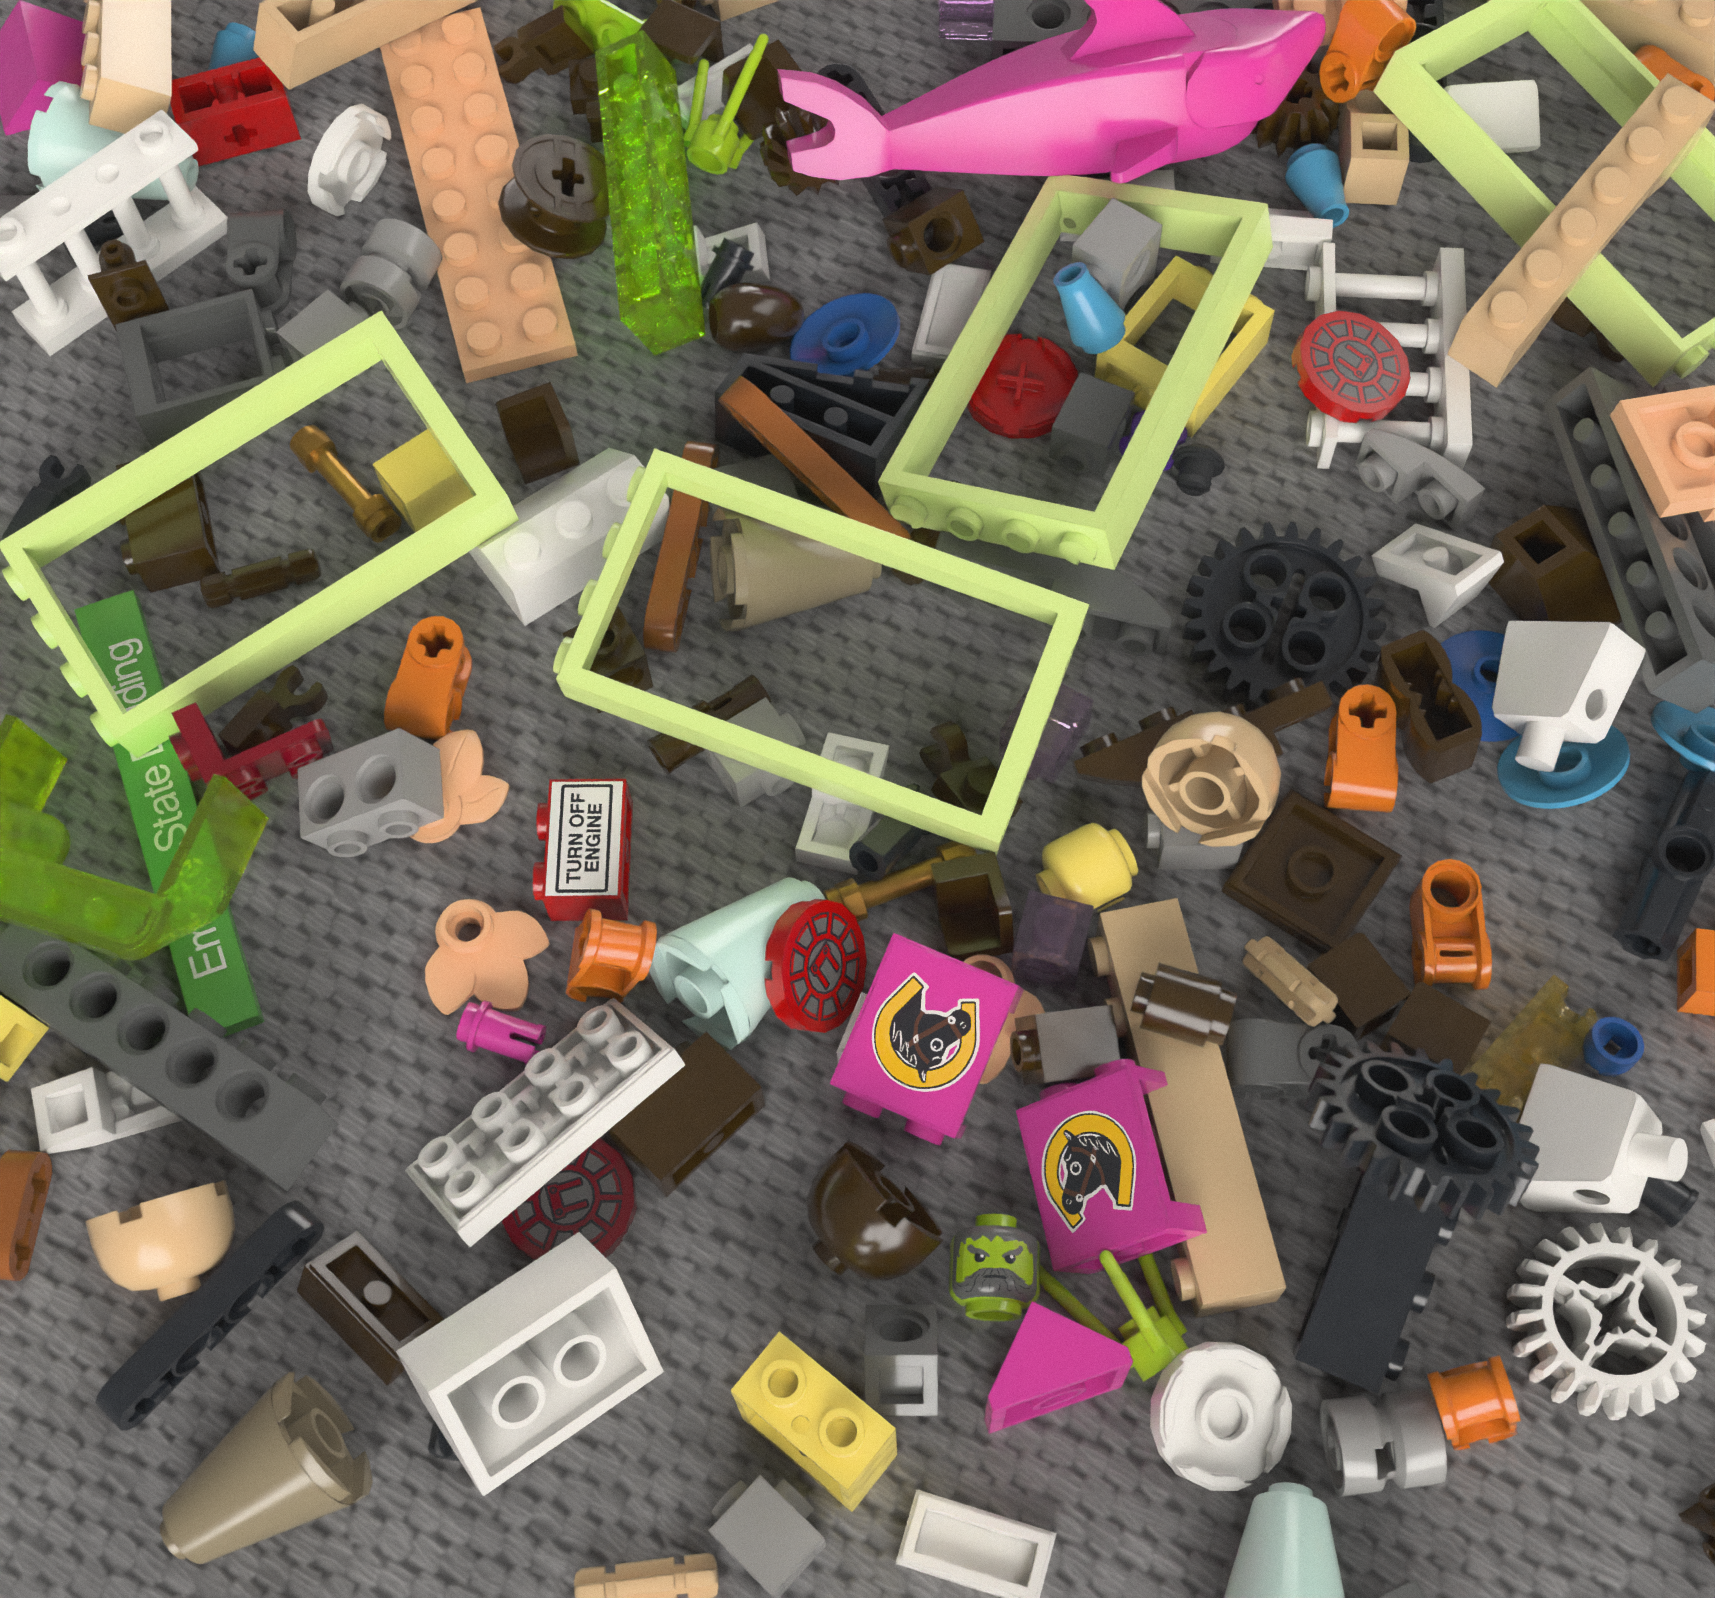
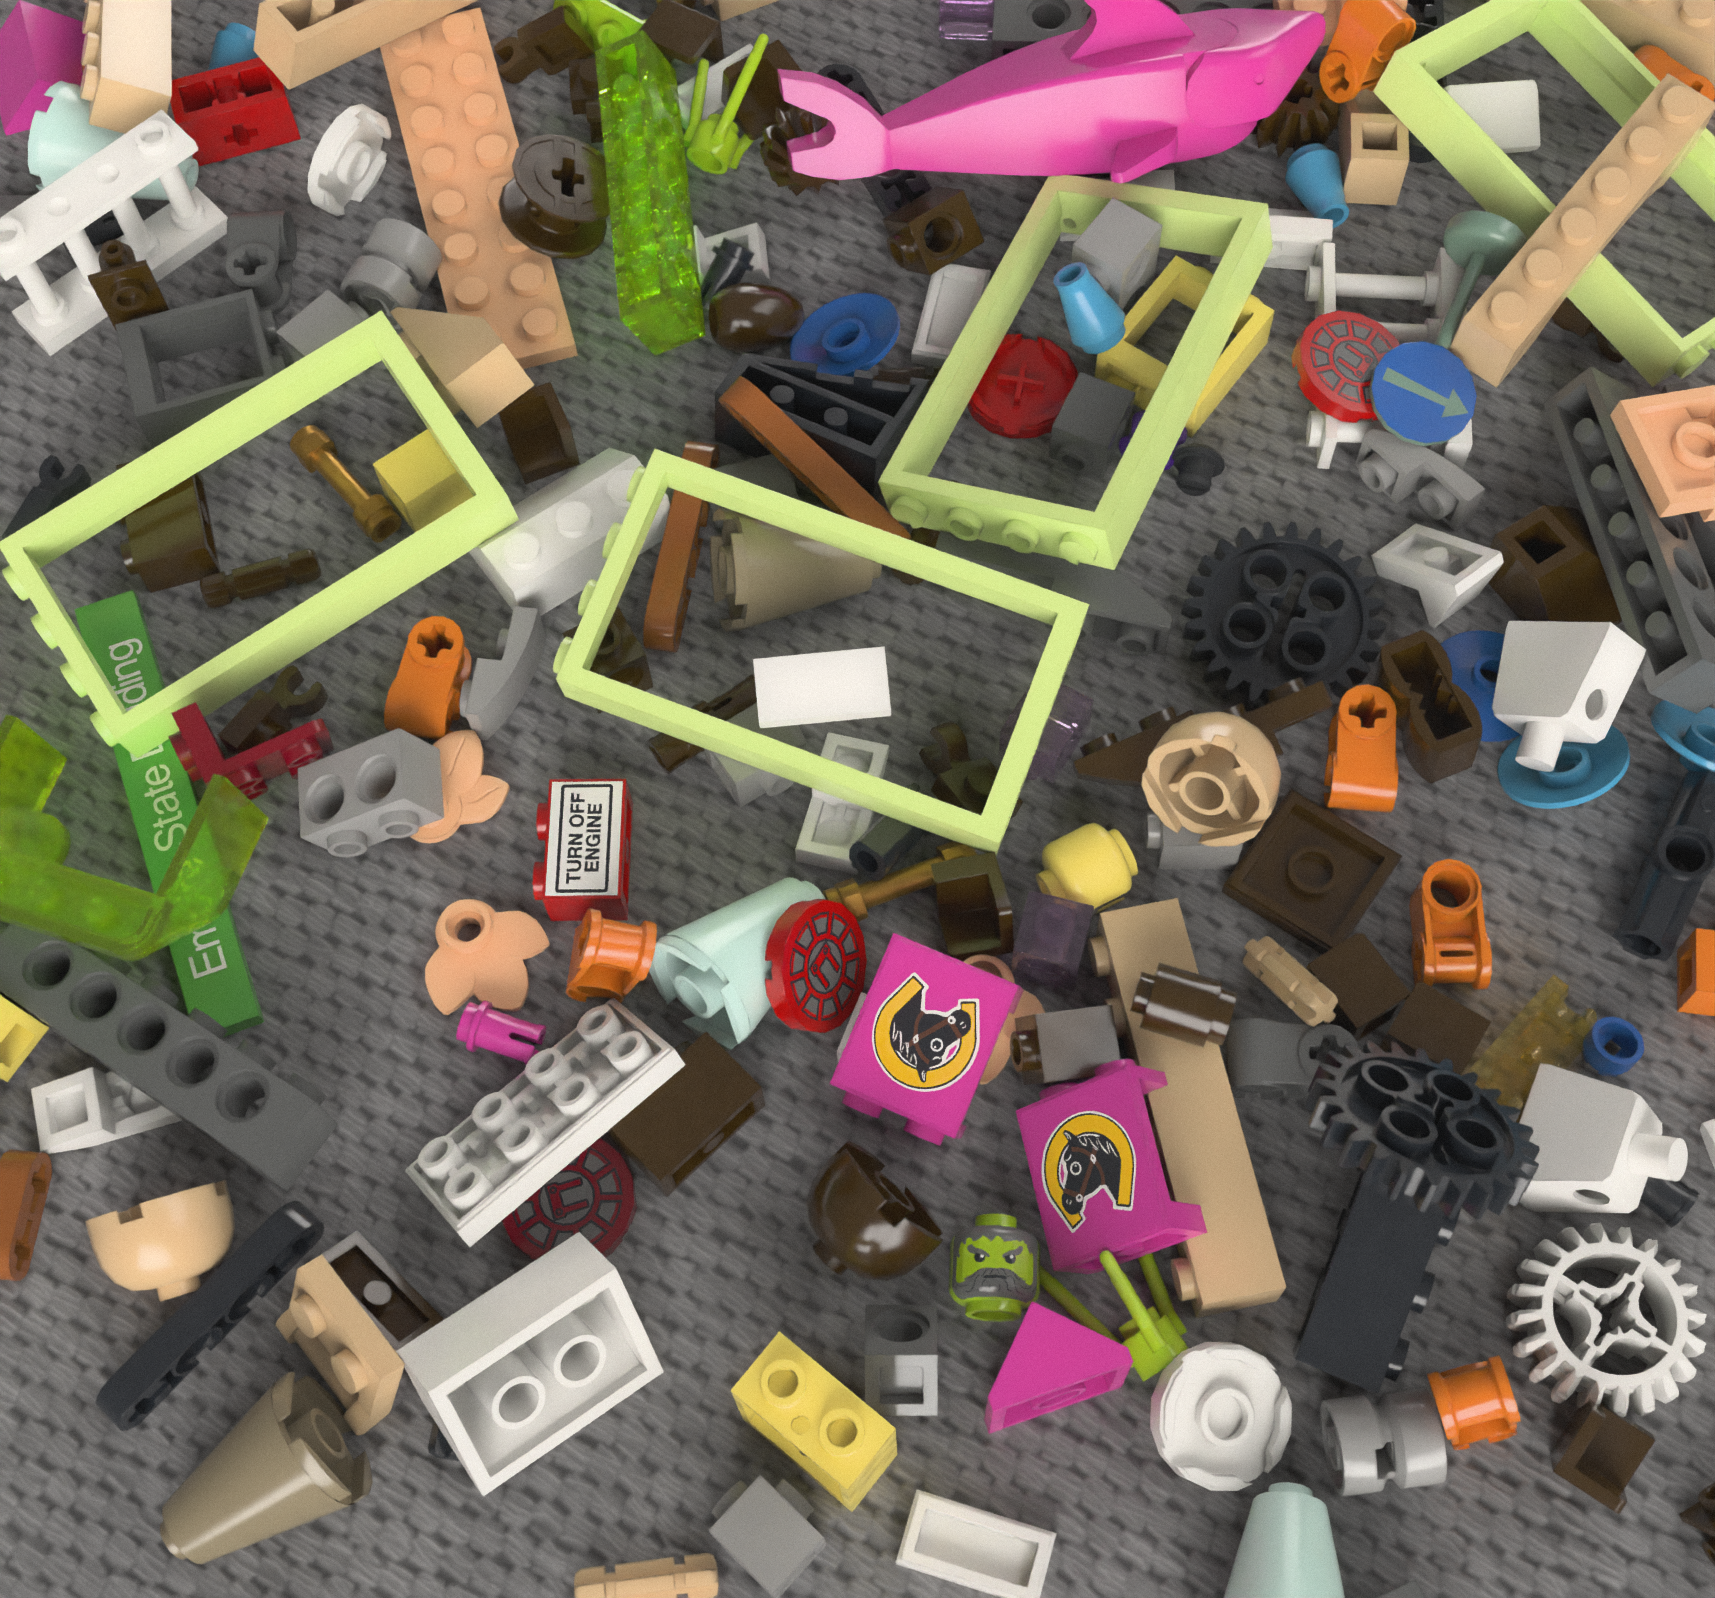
none -> tan plate [276,1254,405,1436]
none -> tan slope [390,307,534,428]
none -> light grey slope [459,606,547,740]
none -> white tile [753,646,891,728]
none -> piece [1369,210,1527,446]
none -> dark brown panel [1550,1399,1656,1514]

